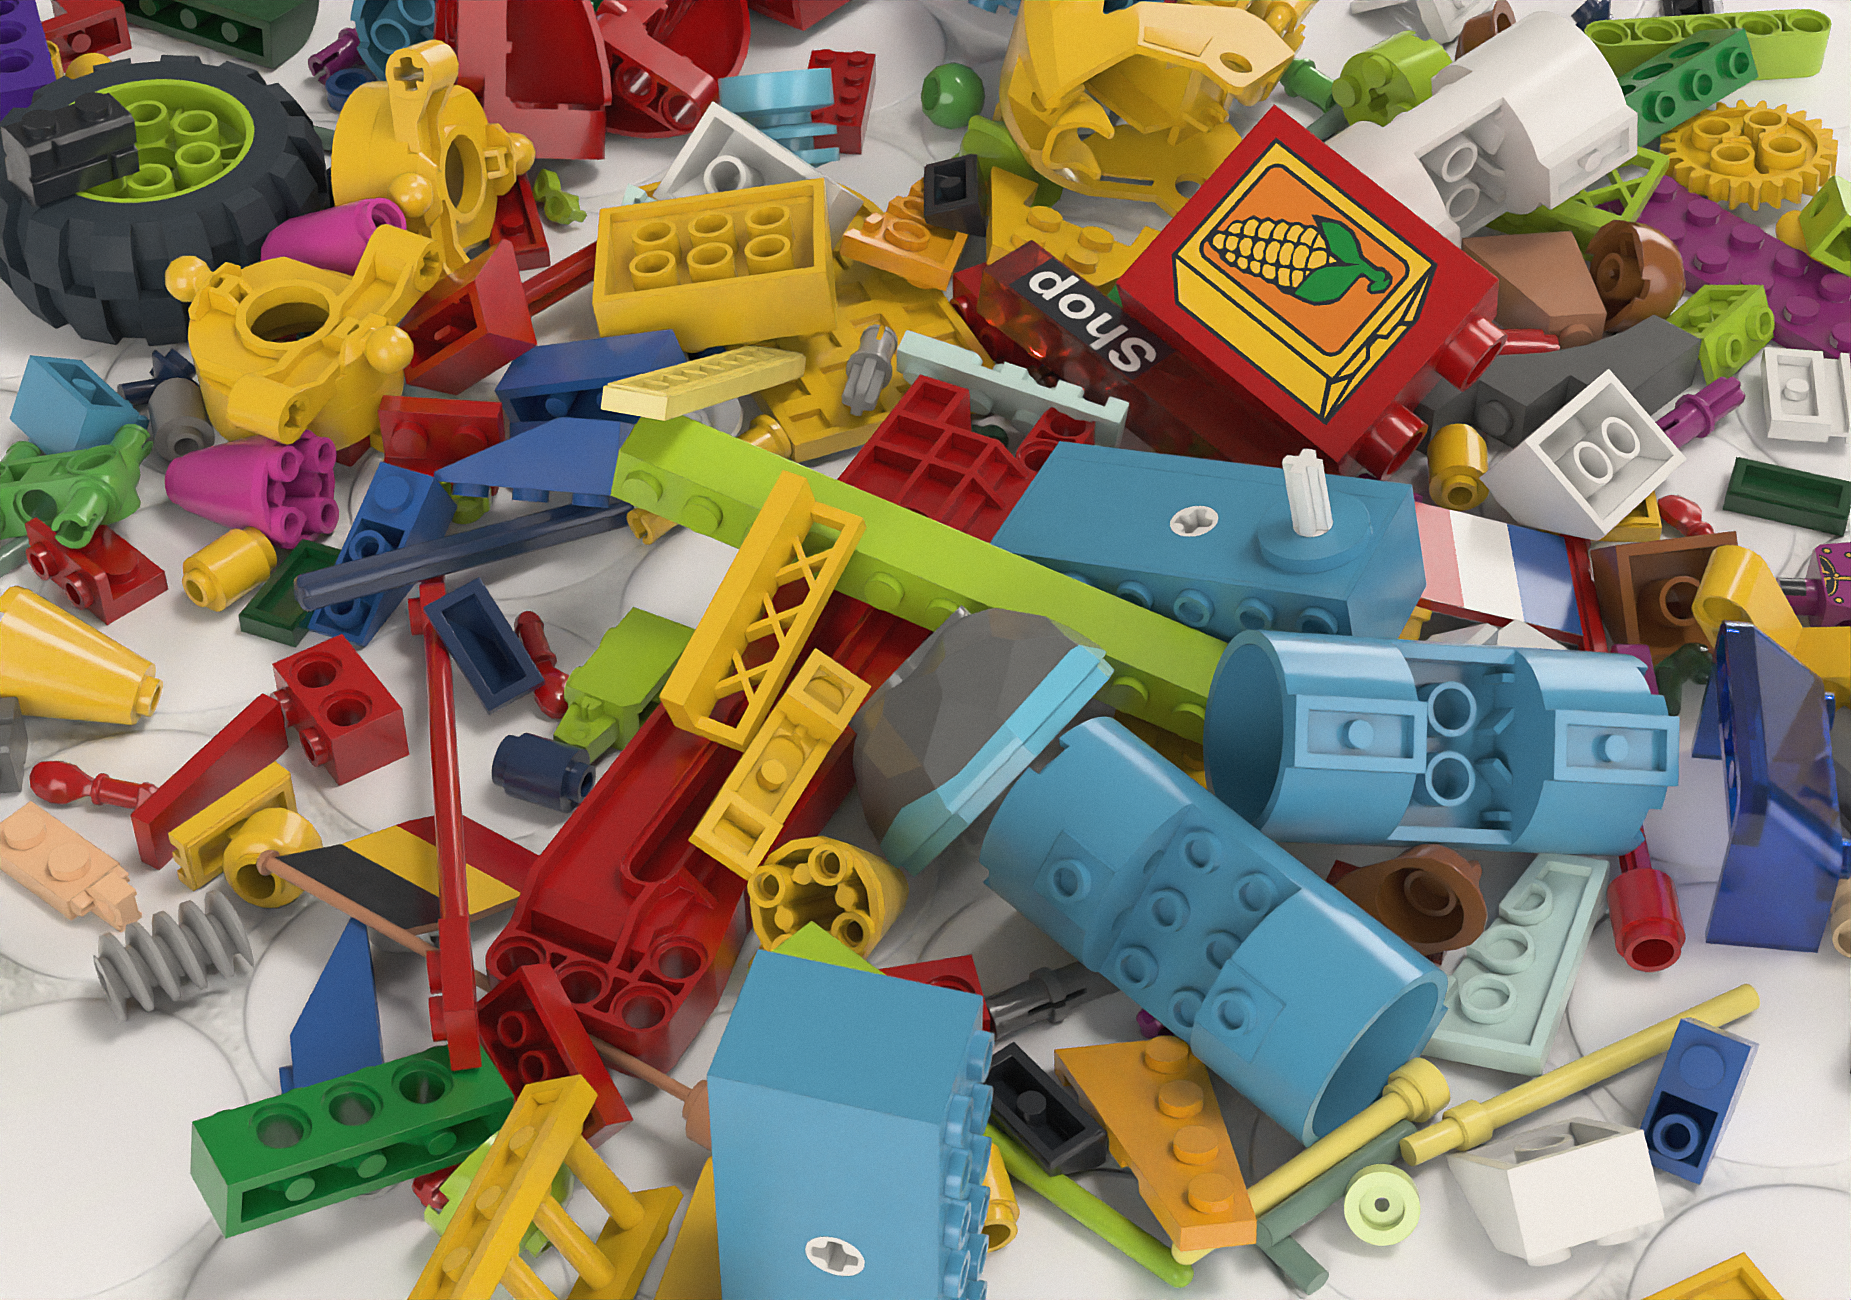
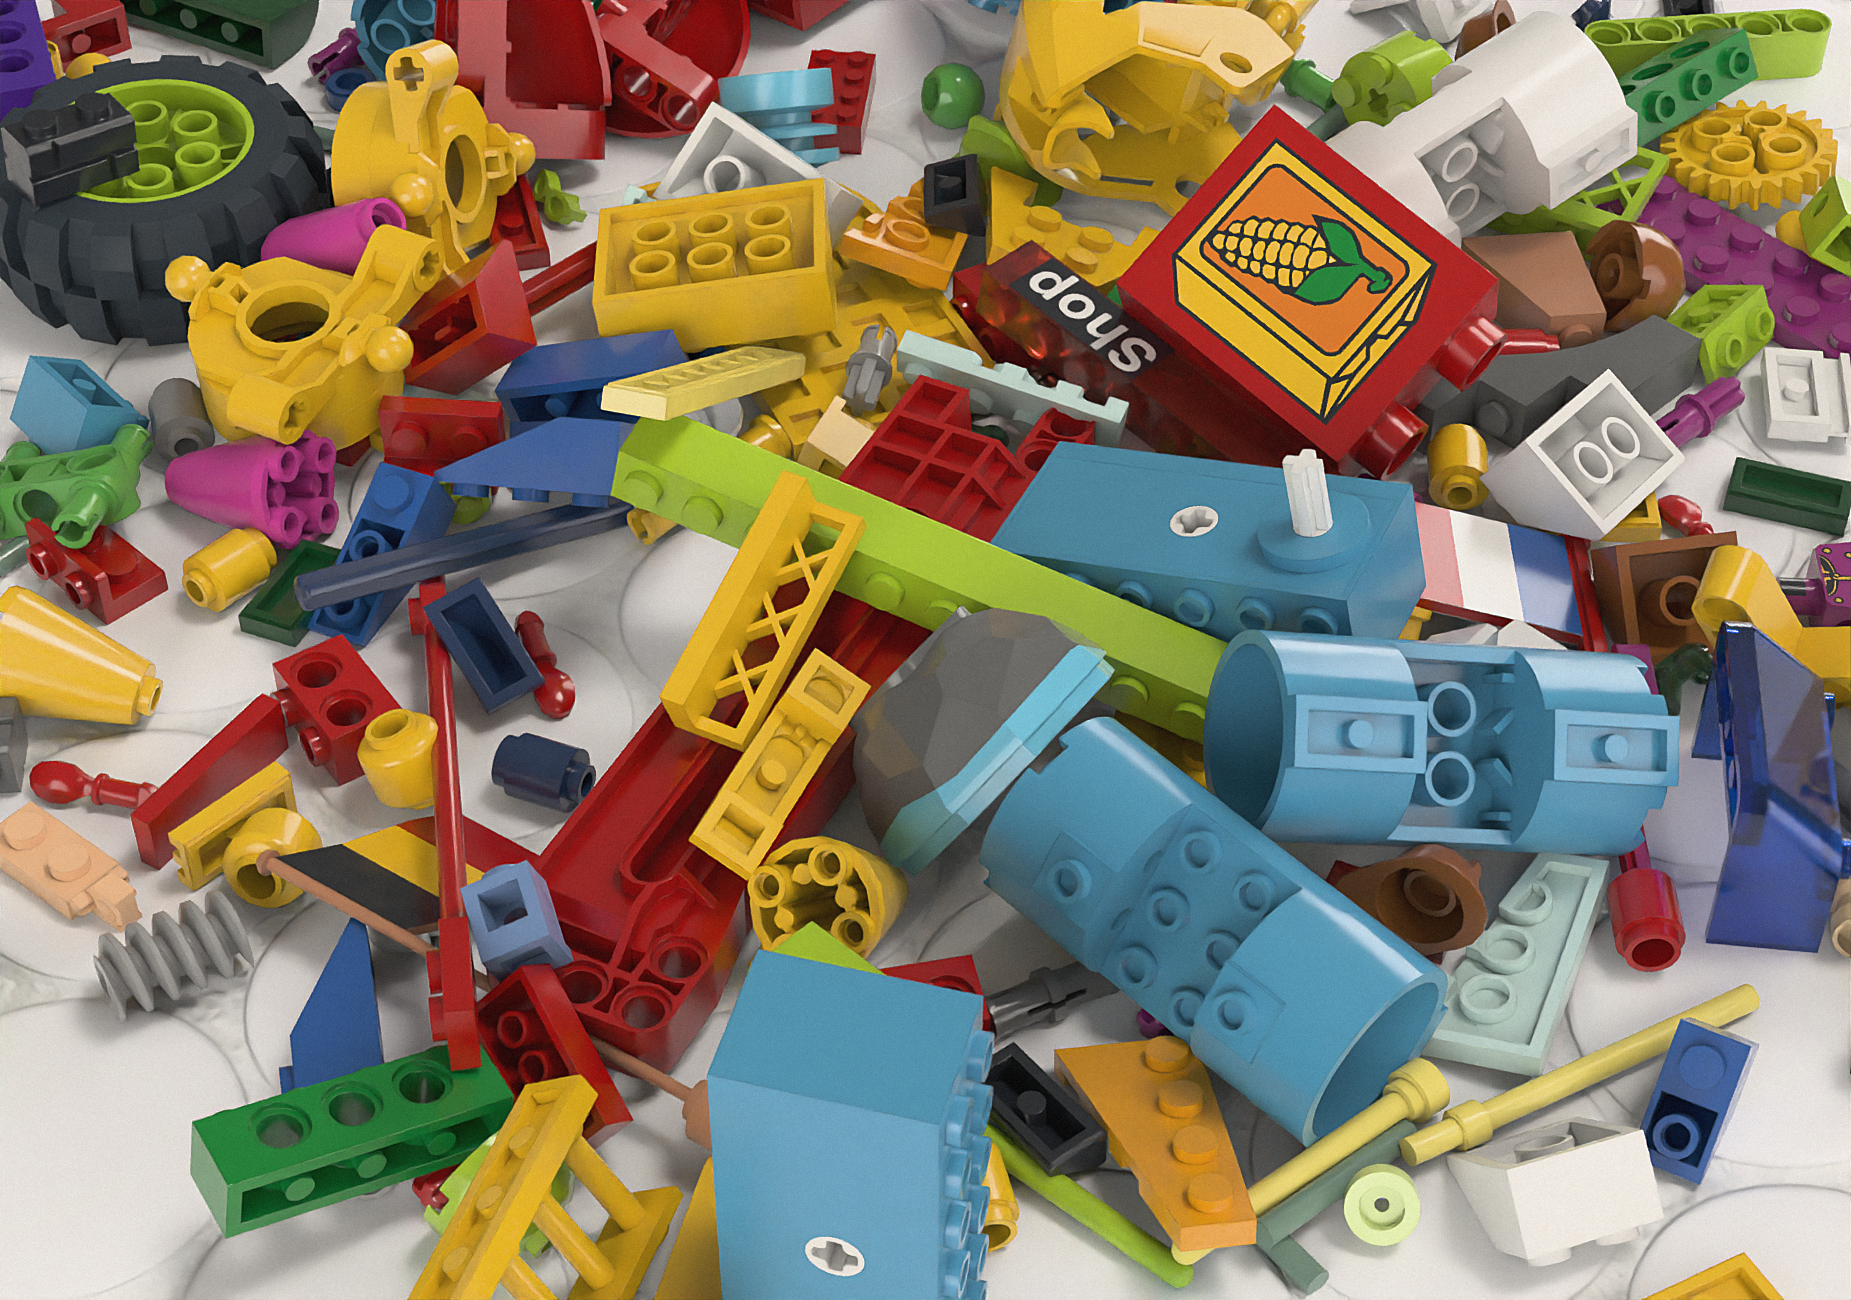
dark blue plate [117,348,200,405] -> none
lime hinge [553,607,696,764] -> none
none -> yellow head [357,709,438,810]
none -> medium blue brick [460,860,574,982]
none -> yellow brick [796,395,877,480]

